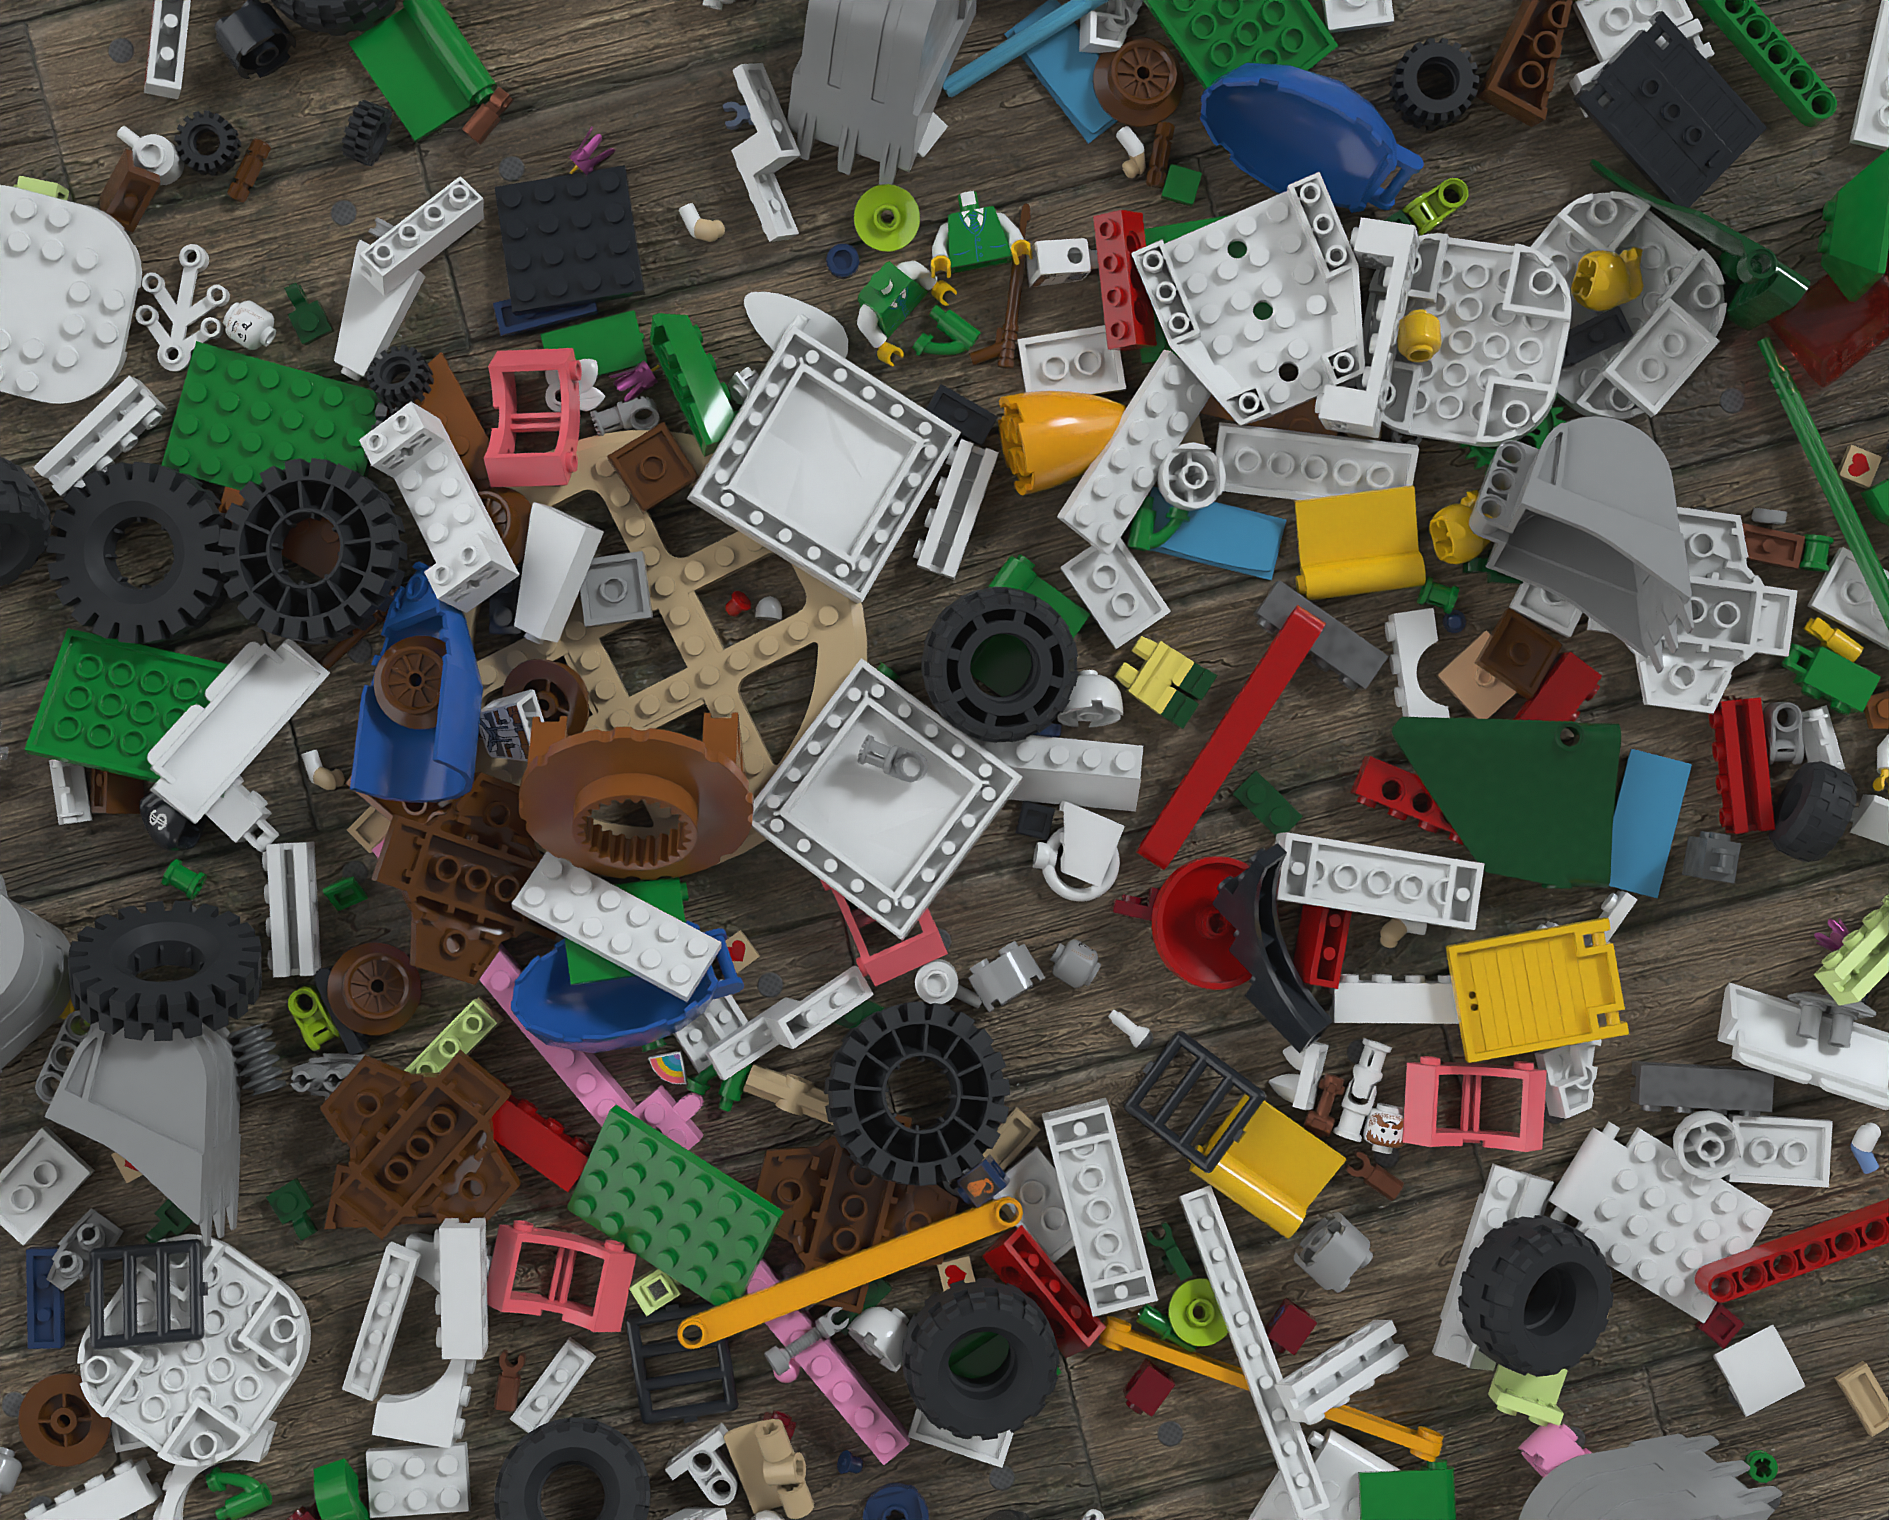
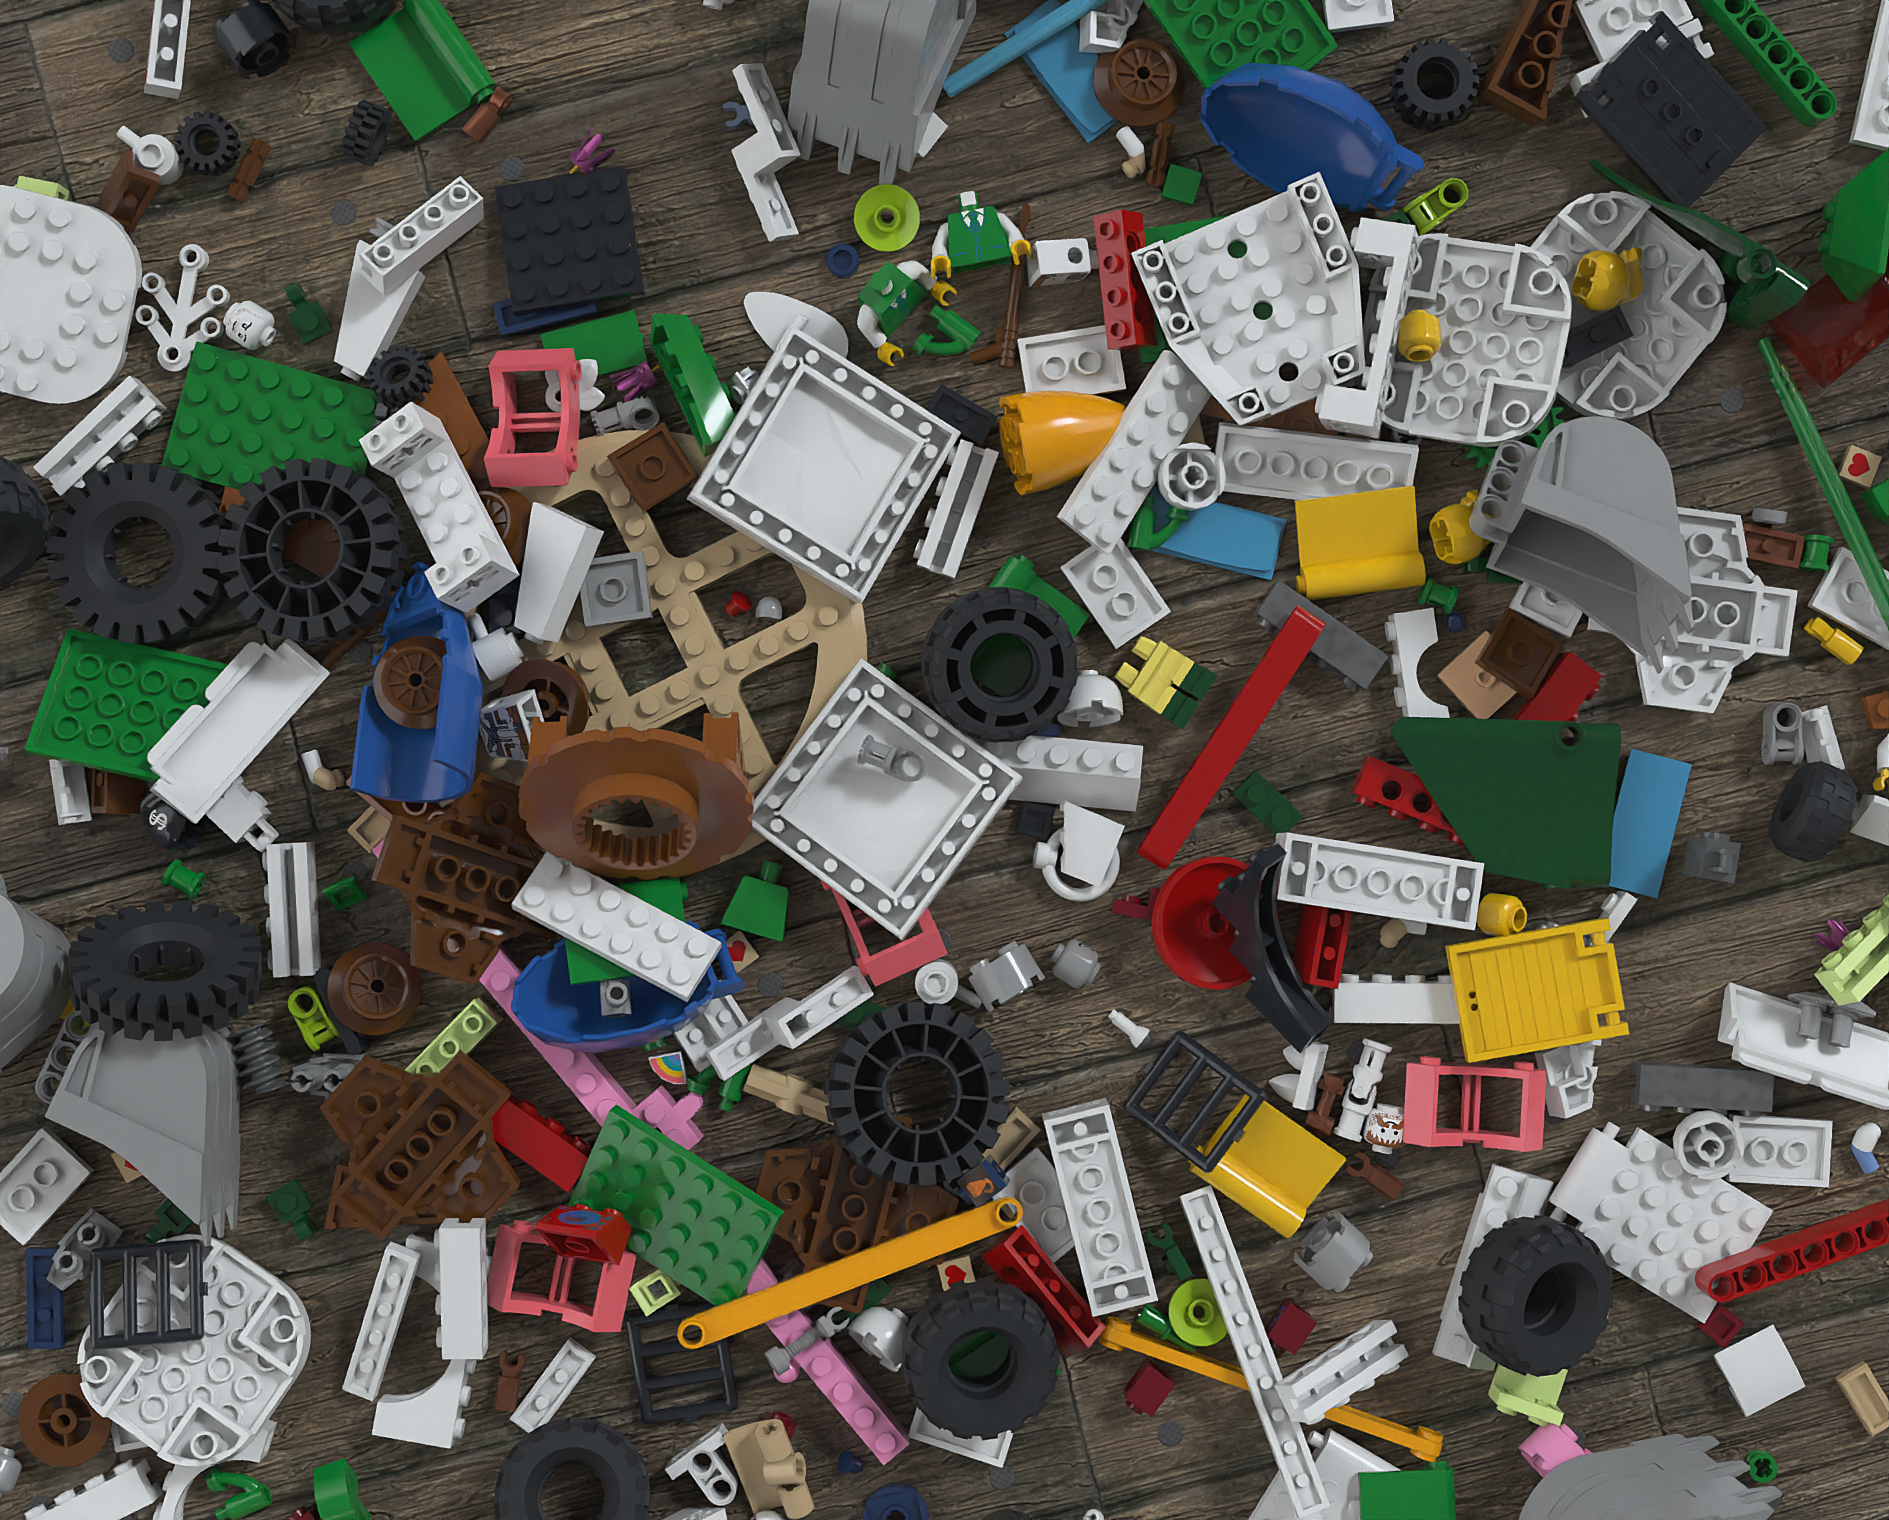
white plate [366,1442,471,1518] -> none
arm [679,203,725,242] -> none
white plate [1601,297,1719,417] -> none
red brick [1708,697,1775,834] -> none
green brick [1781,643,1881,716] -> none
none -> white piece [467,613,525,682]
none -> red slope [535,1204,632,1265]
none -> light grey axle [600,980,631,1019]
none -> green torso [721,859,791,942]
none -> yellow head [1476,893,1527,937]

